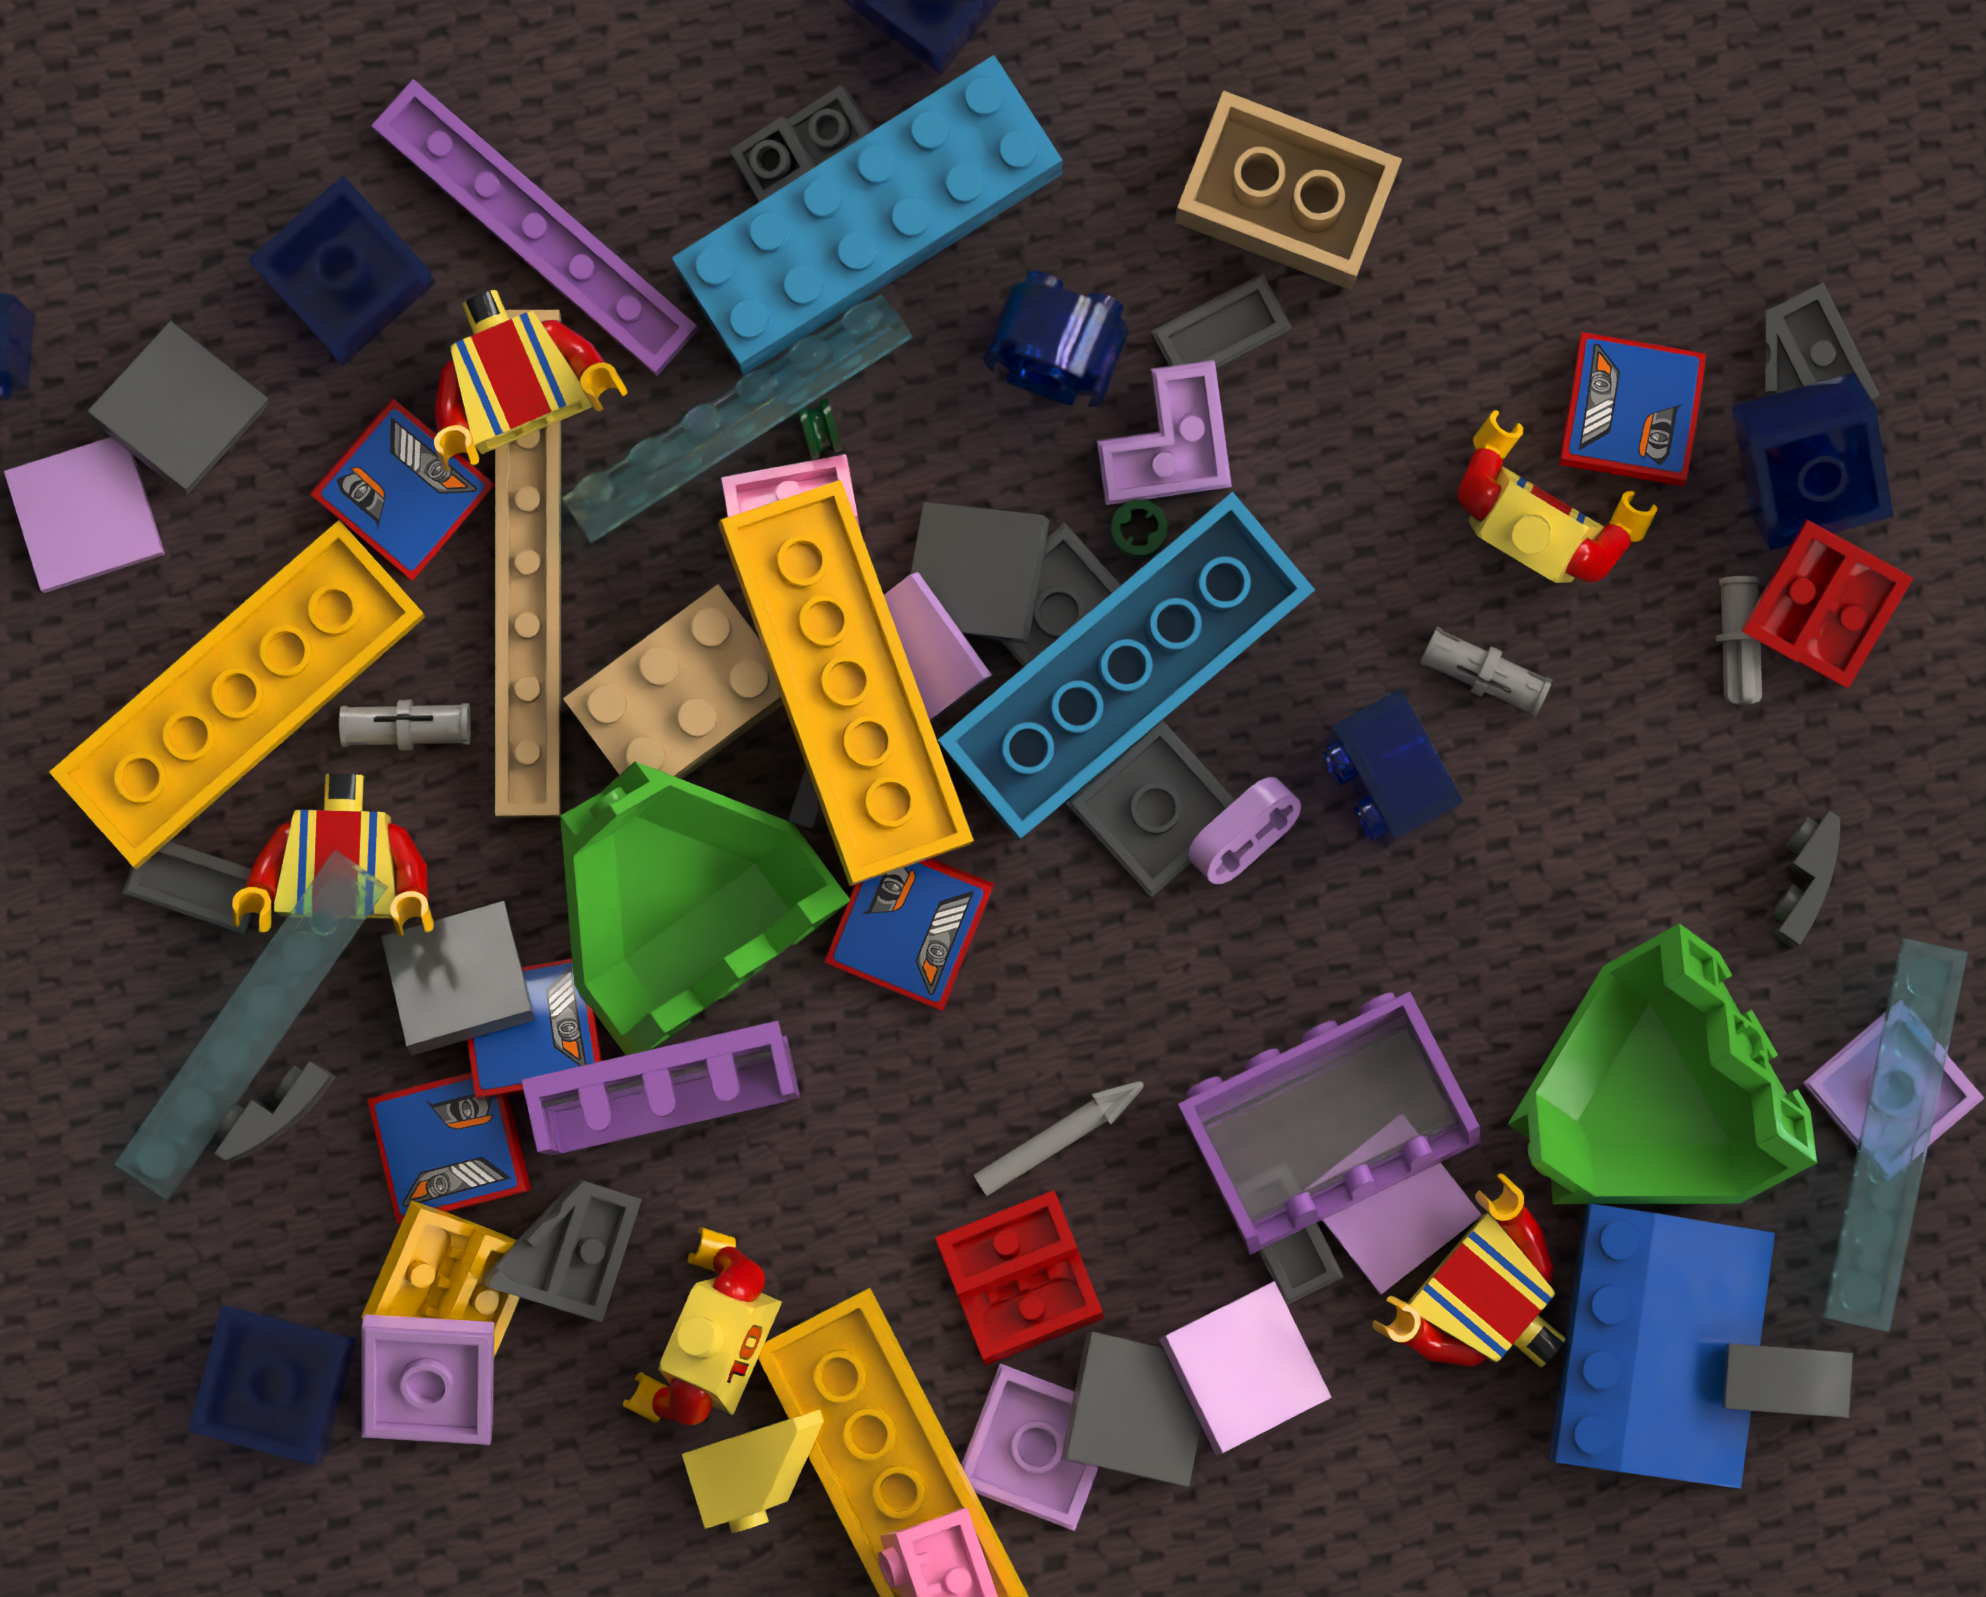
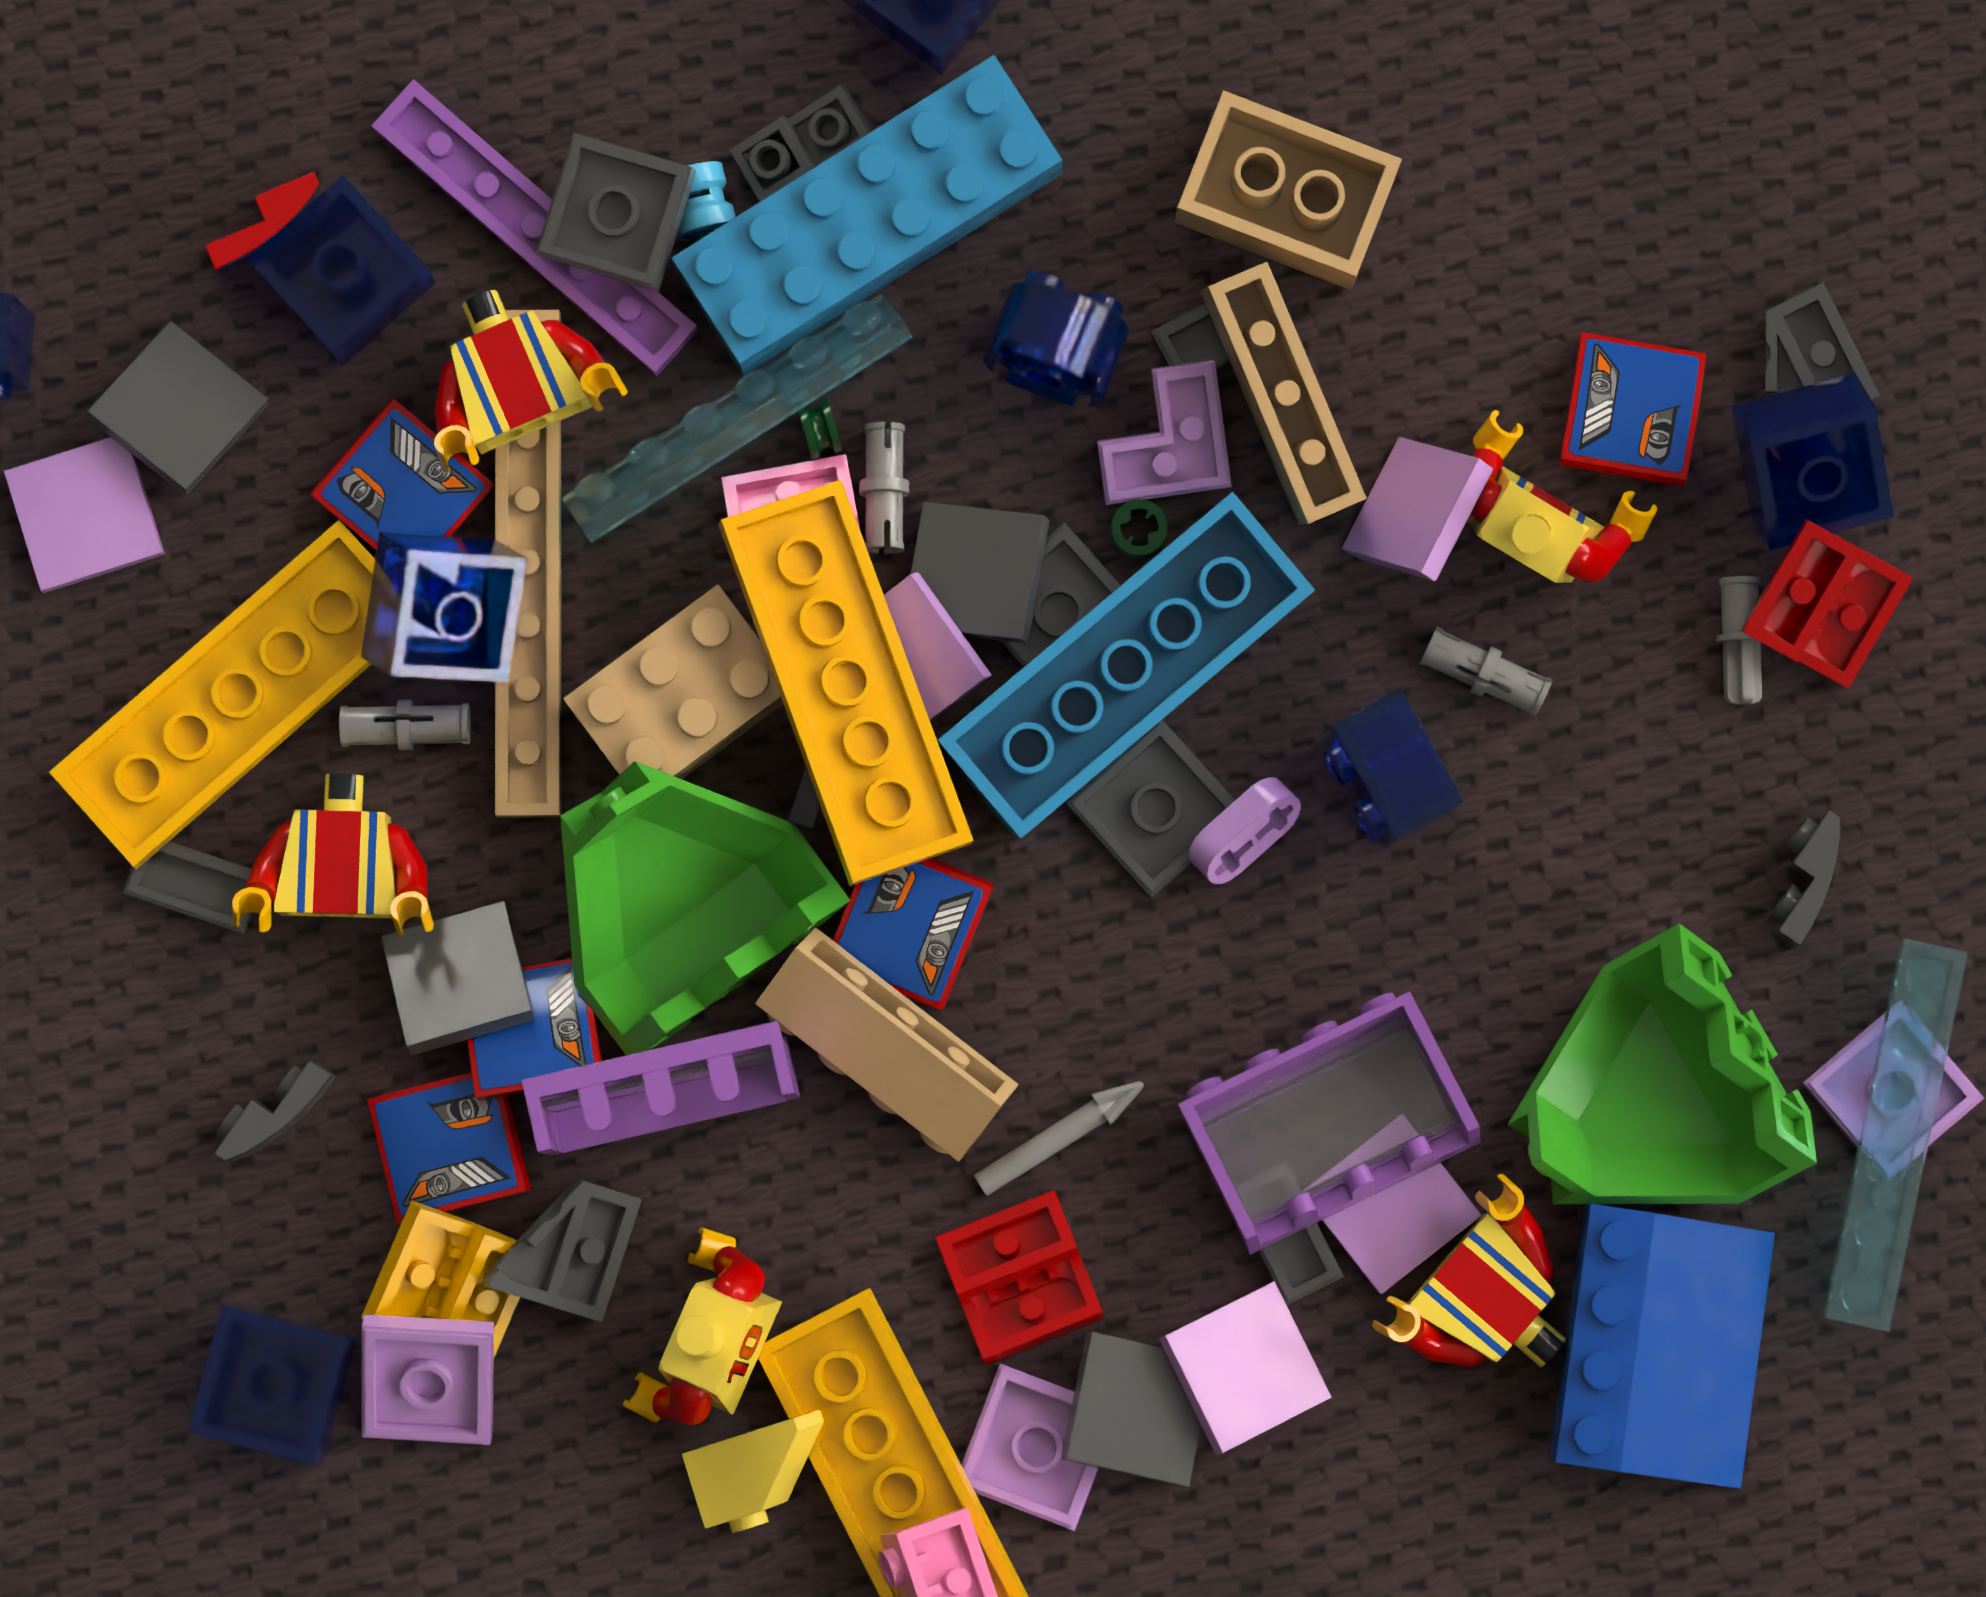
clear light blue plate [114,850,388,1201] -> none
dark grey slope [1722,1343,1853,1418] -> none
none -> red slope [205,172,319,271]
none -> clear blue brick [361,532,527,682]
none -> dark grey tile [535,133,696,292]
none -> medium azure wheel [676,161,736,242]
none -> tan brick [755,928,1019,1162]
none -> light grey pin [859,422,909,554]
none -> tan brick [1200,262,1367,524]
none -> lavender tile [1342,437,1493,582]

